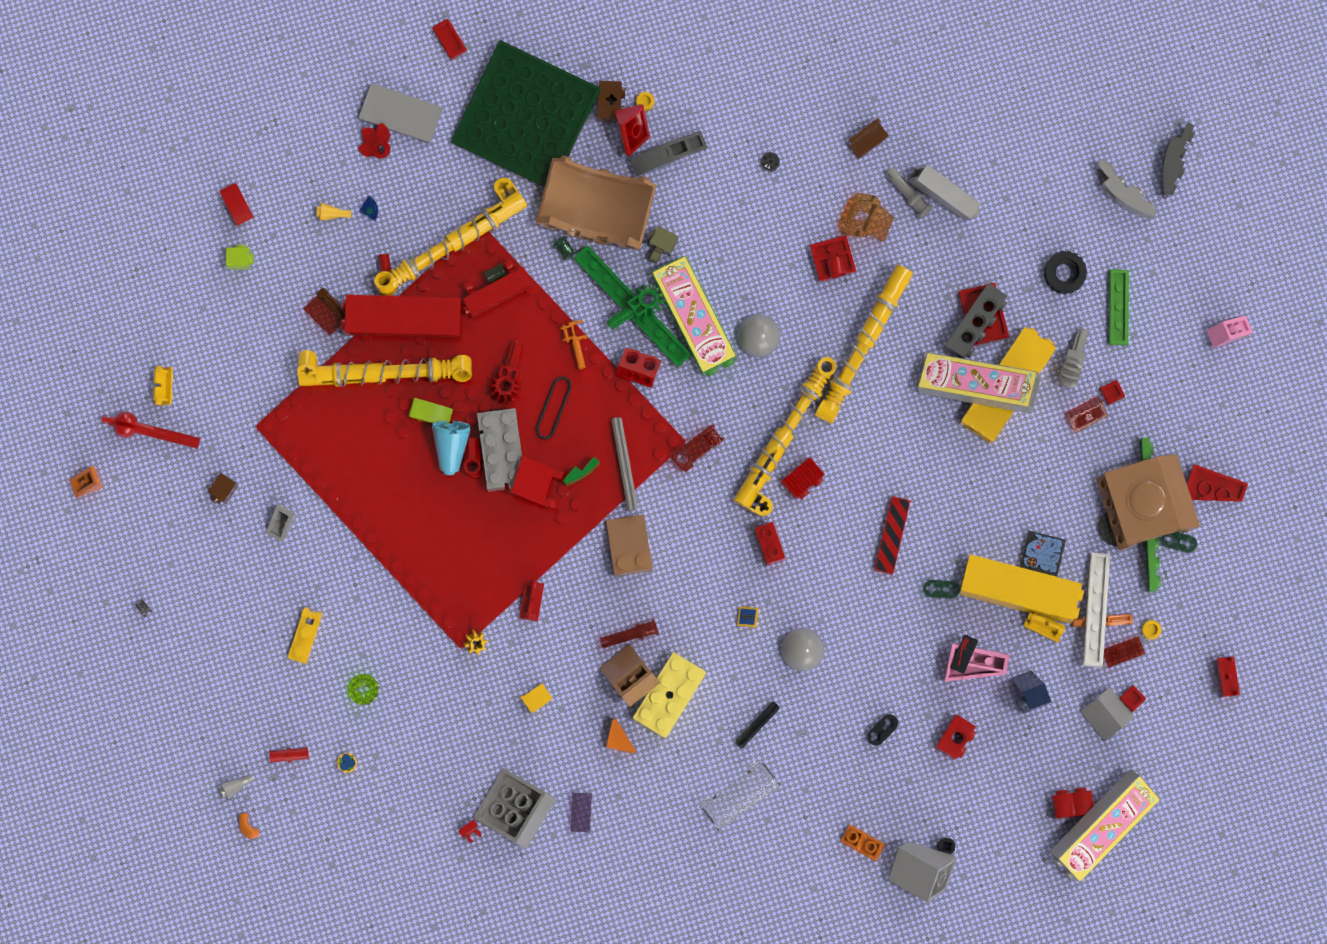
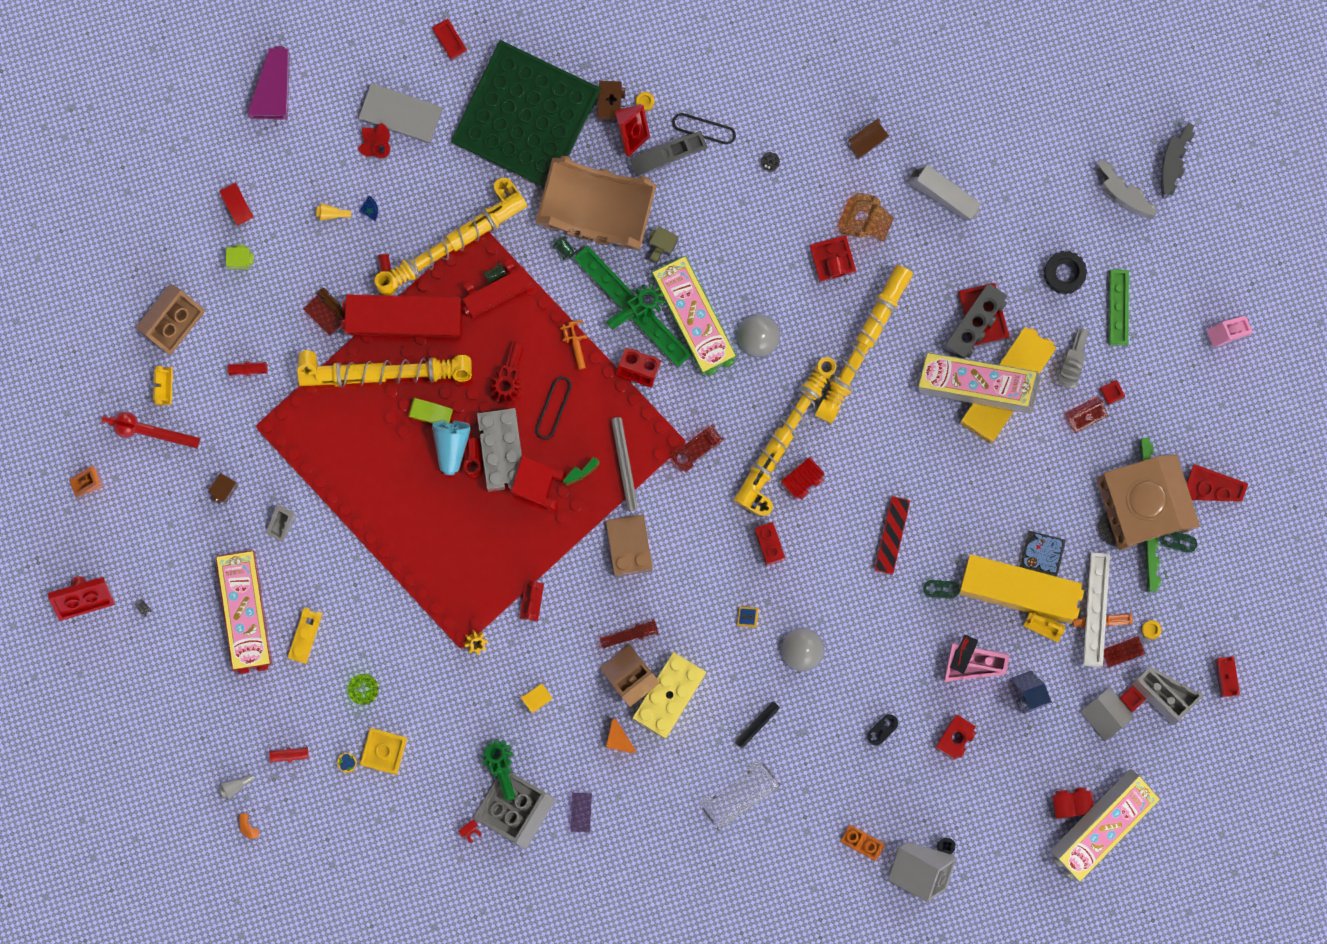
light grey pin [885,167,933,218] -> none
none -> red plate [48,576,115,621]
none -> medium nougat slope [135,283,205,355]
none -> brick [215,550,273,675]
none -> red pin [228,361,268,376]
none -> magenta slope [248,46,290,120]
none -> yellow tile [360,728,408,775]
none -> green gear [480,739,516,801]
none -> black piece [672,113,736,145]
none -> light grey wedge [1132,667,1204,725]

